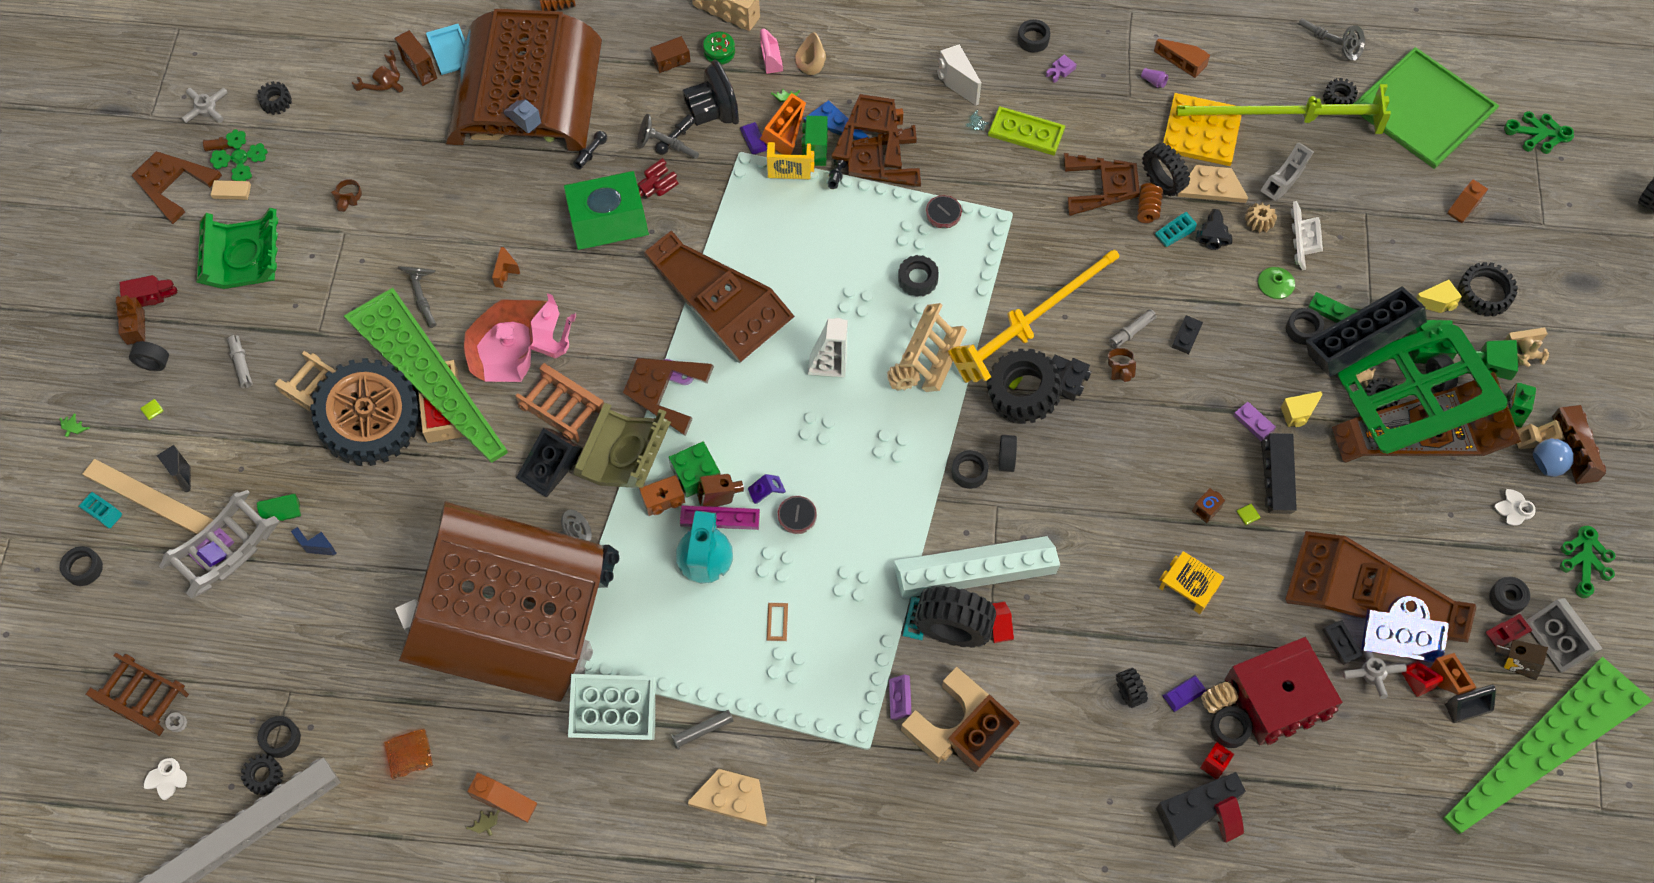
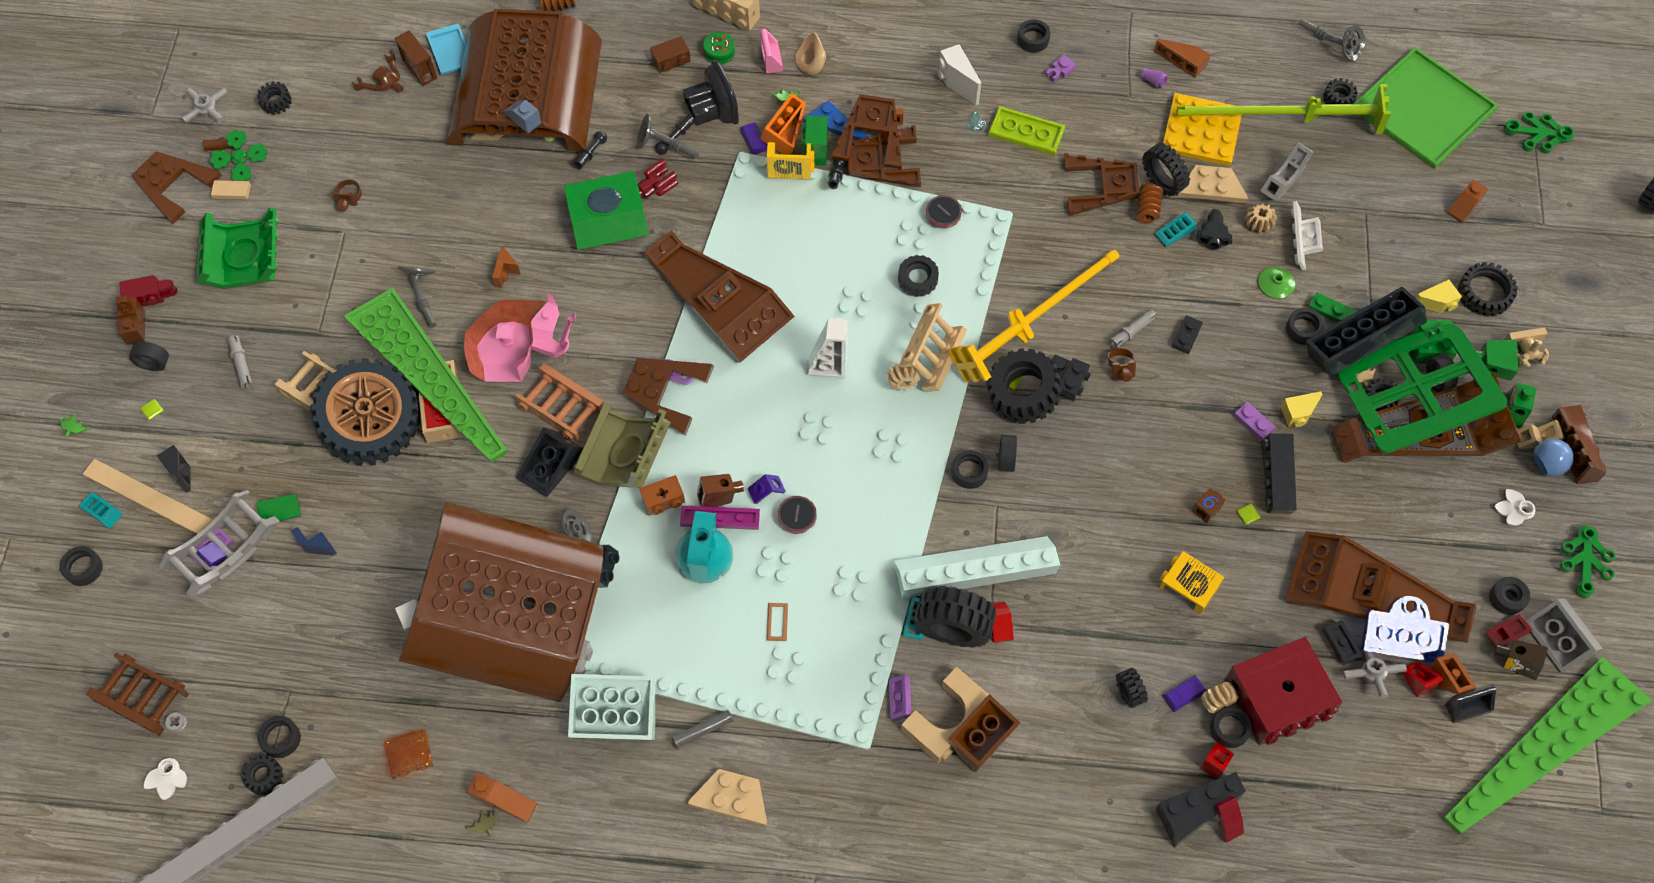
green brick [668,441,721,498] -> none

